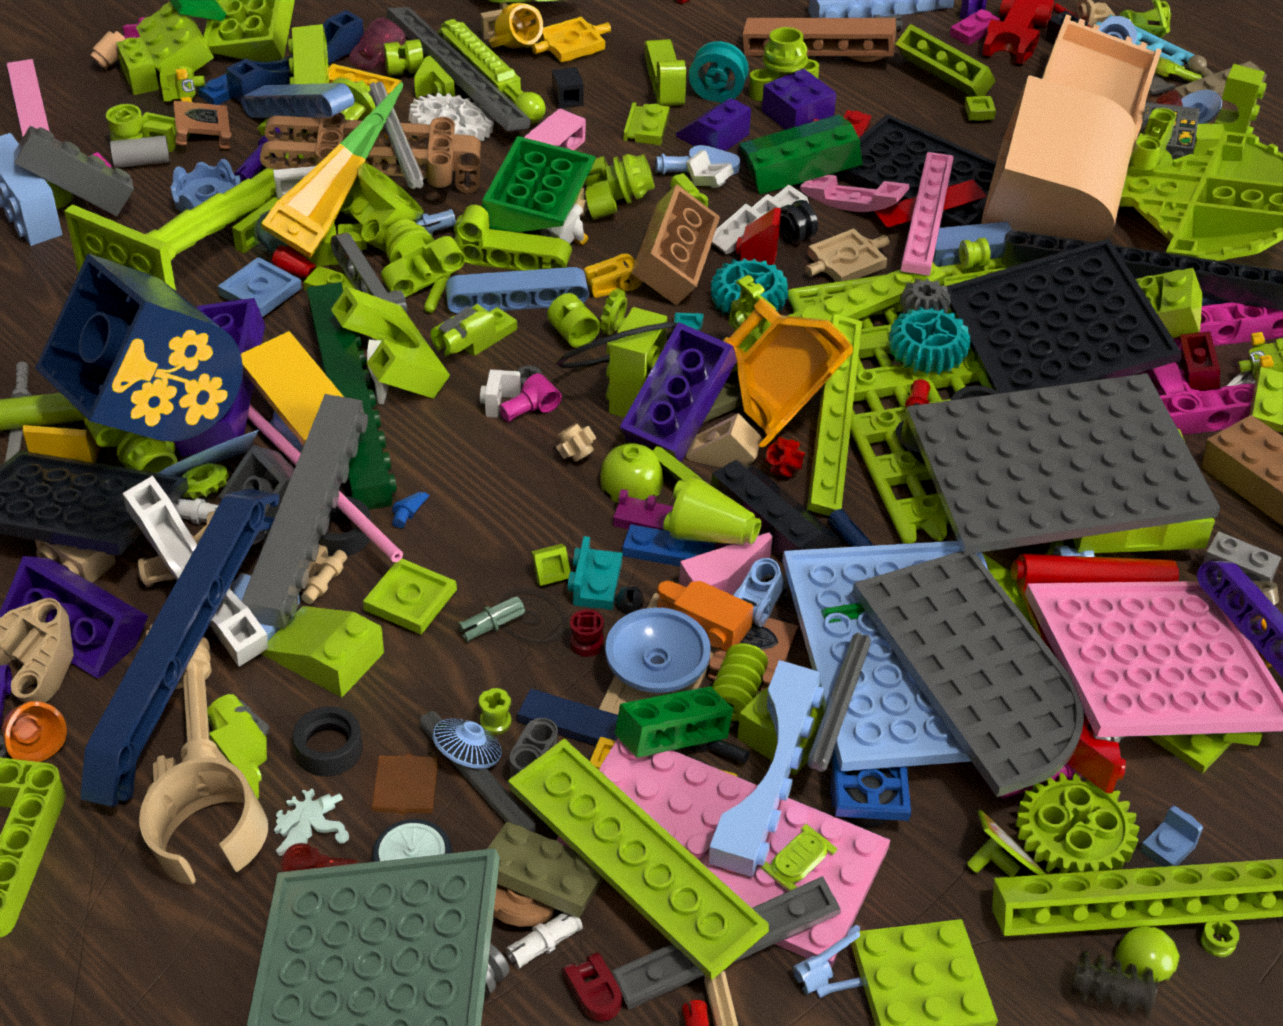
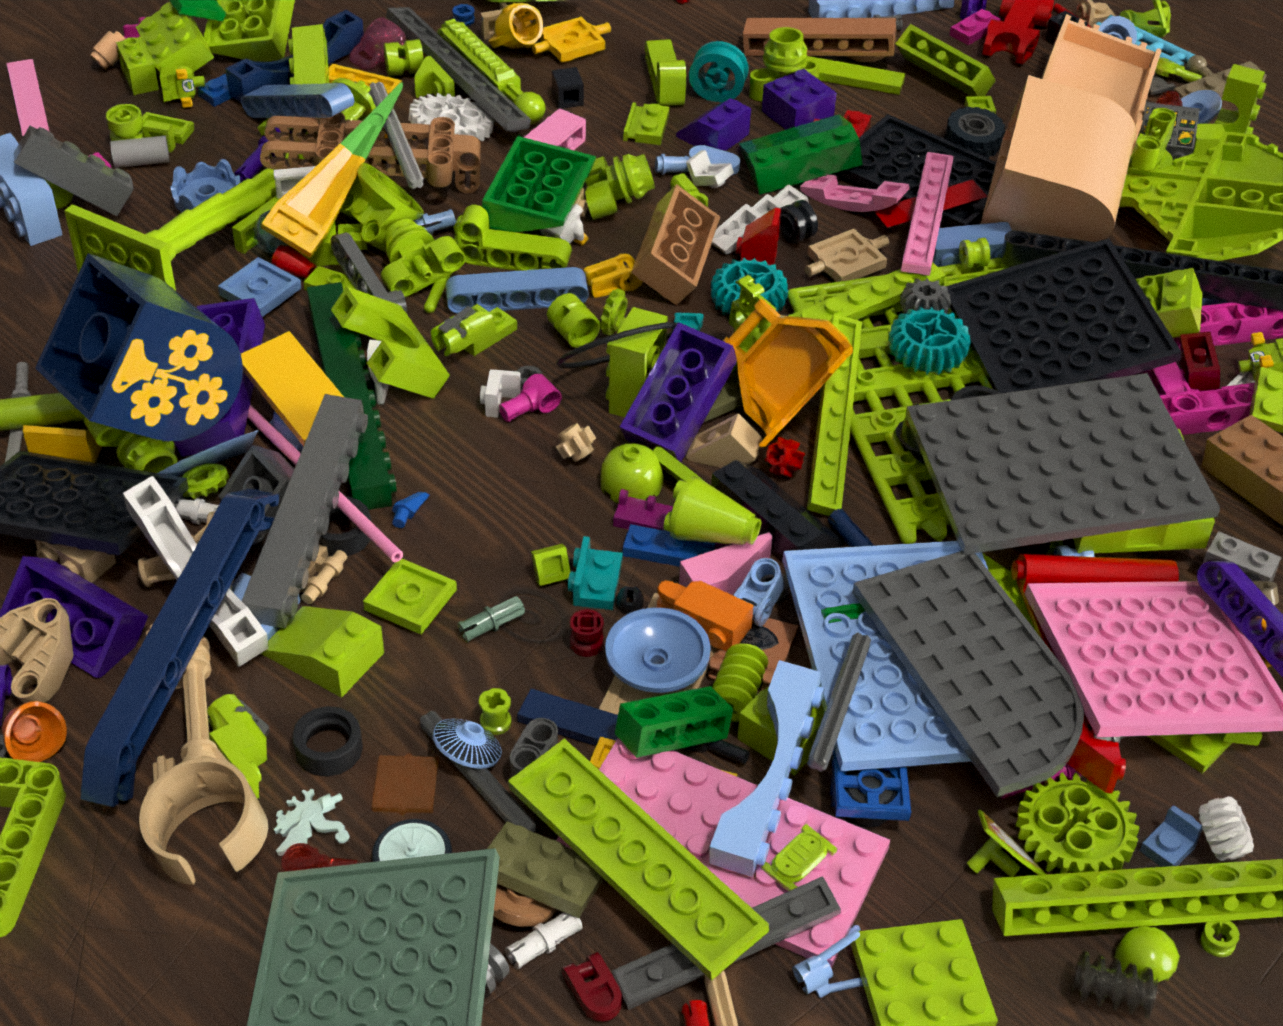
nougat flag [173,101,232,149] -> none
red pin [905,379,931,409] -> none
none -> blue bush [452,4,475,26]
none -> lime tile [808,56,905,95]
none -> black wheel [944,107,1005,158]
none -> white gear [1199,796,1254,861]

